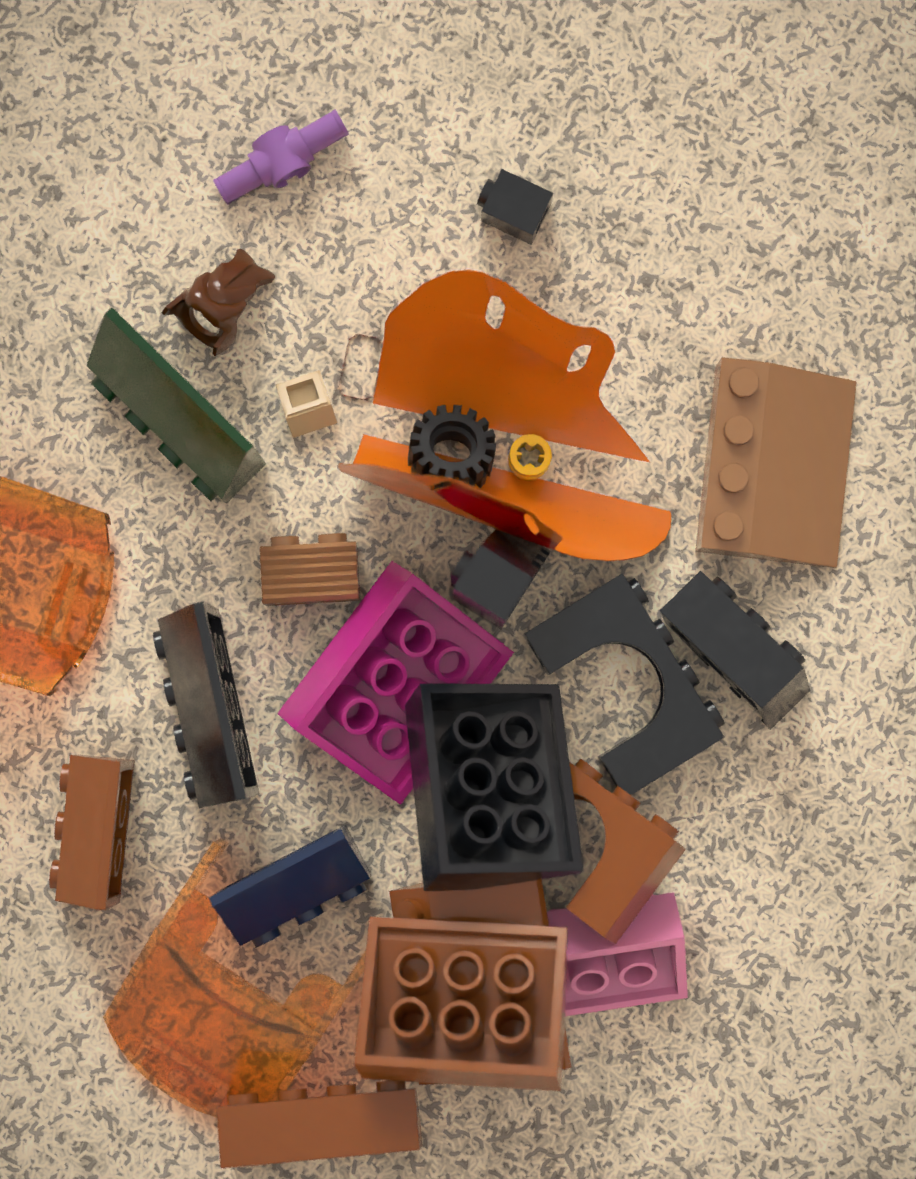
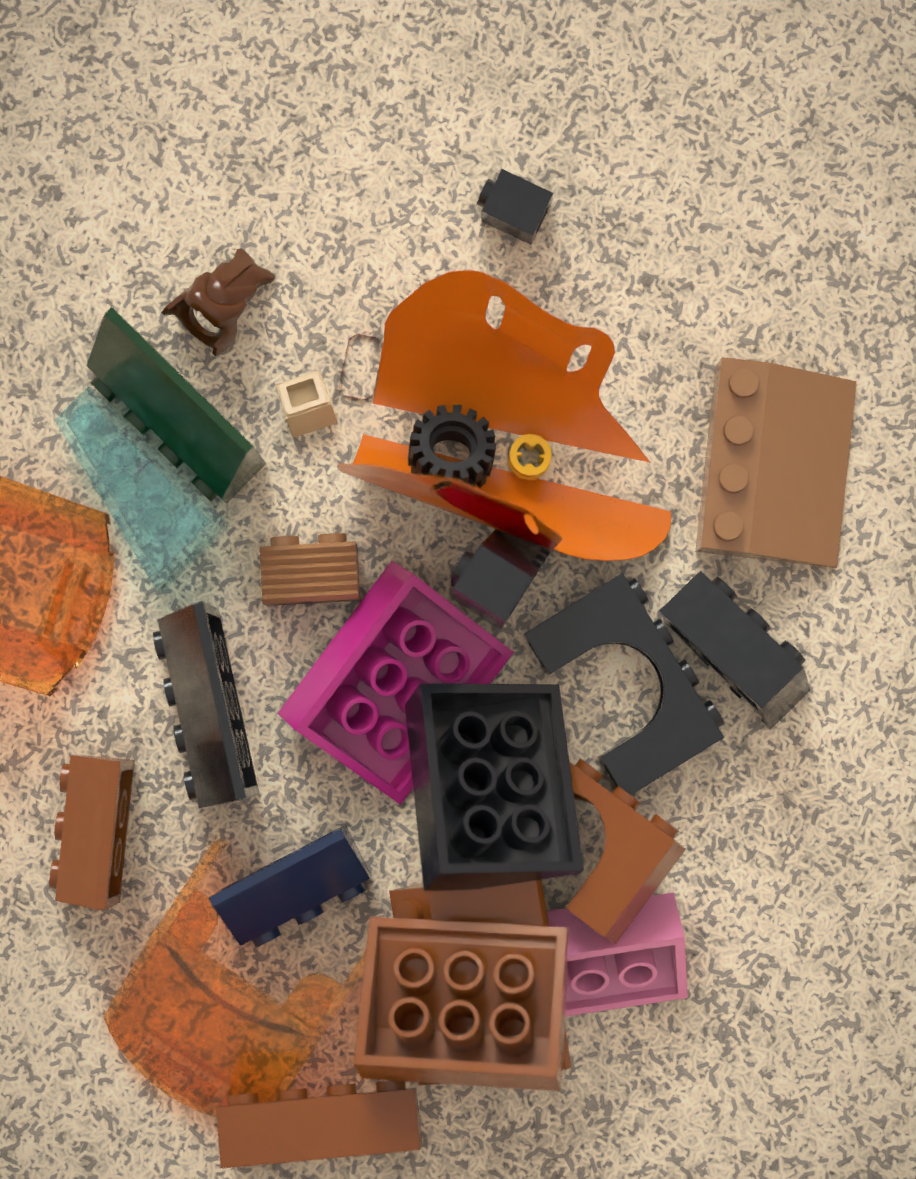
medium lavender pin [213,109,349,205] -> none
none -> clear light blue wedge [54,386,230,592]

